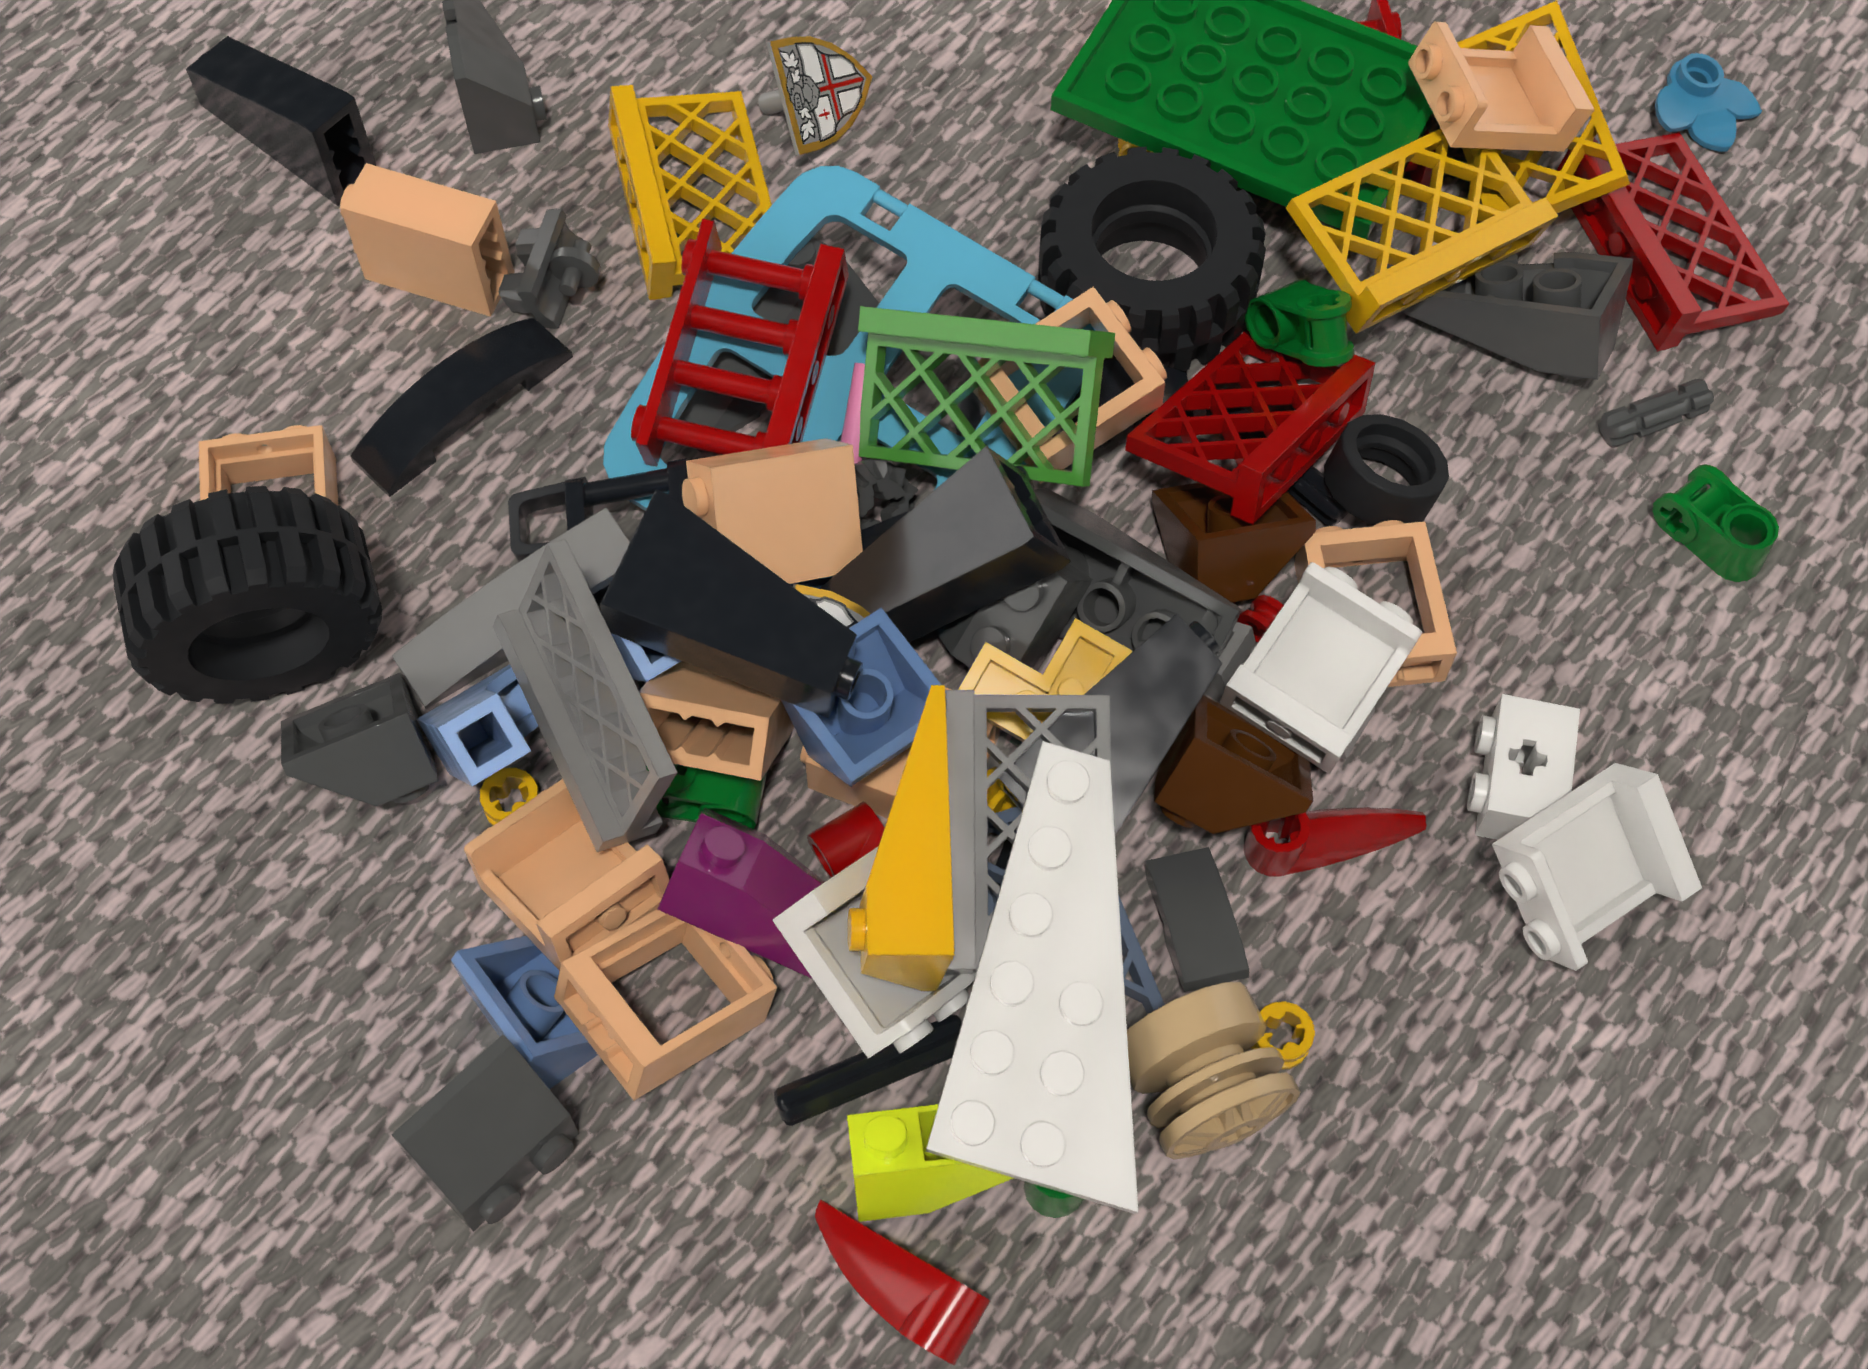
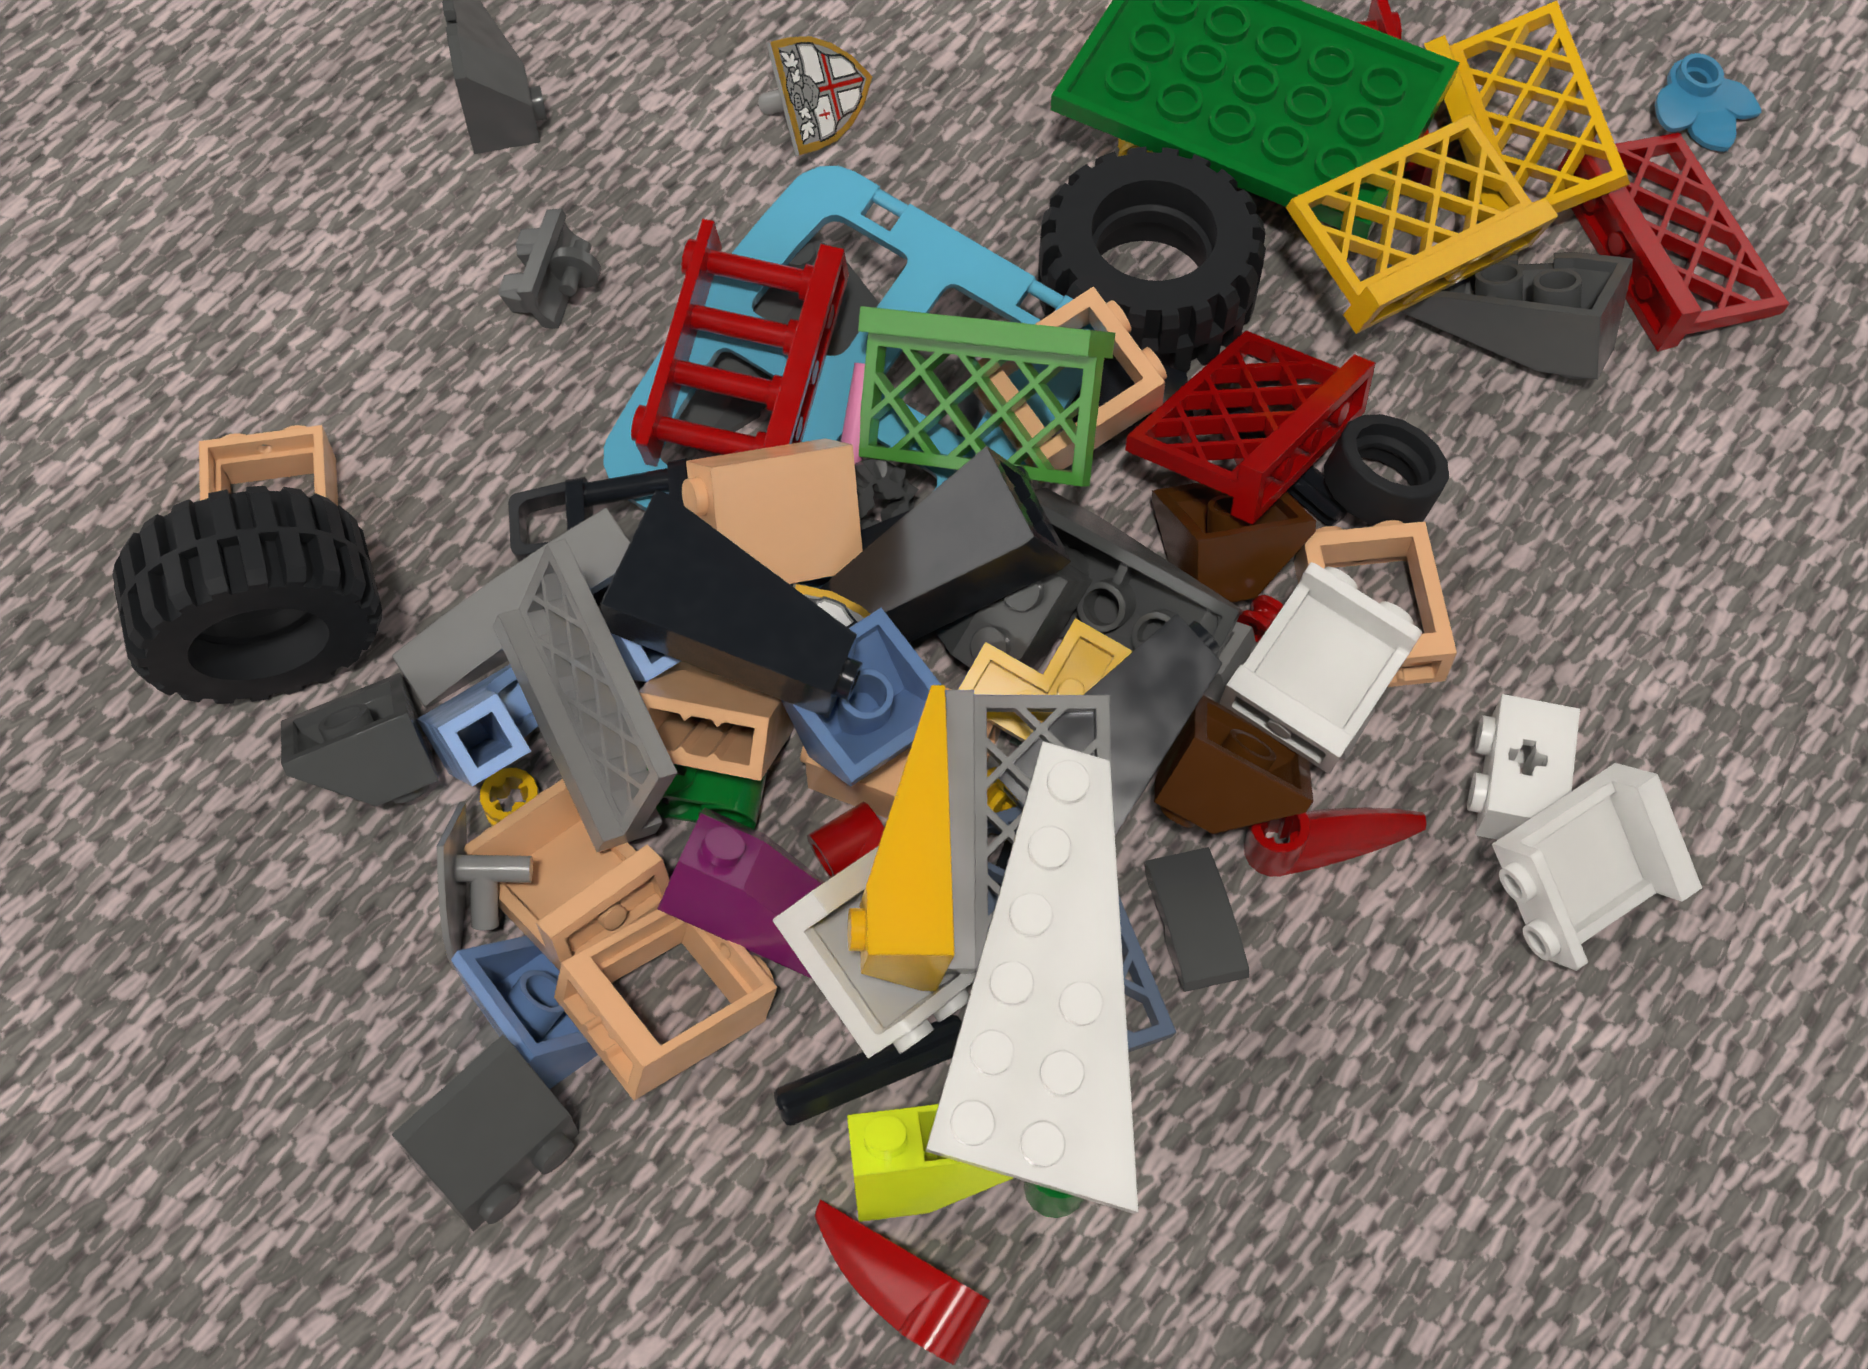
black slope [186,36,377,206] -> none
light nougat brick [340,163,515,317] -> none
black slope [350,317,573,497] -> none
yellow fence [608,85,772,300] -> none
tan wheel [1127,982,1301,1160] -> none
green piece [1245,280,1354,367] -> none
yellow bush [1251,1001,1315,1070] -> none
light nougat panel [1408,21,1595,152] -> none
dark grey axle [1598,379,1714,446] -> none
green piece [1652,464,1779,582] -> none
none -> light grey shield [437,802,533,970]

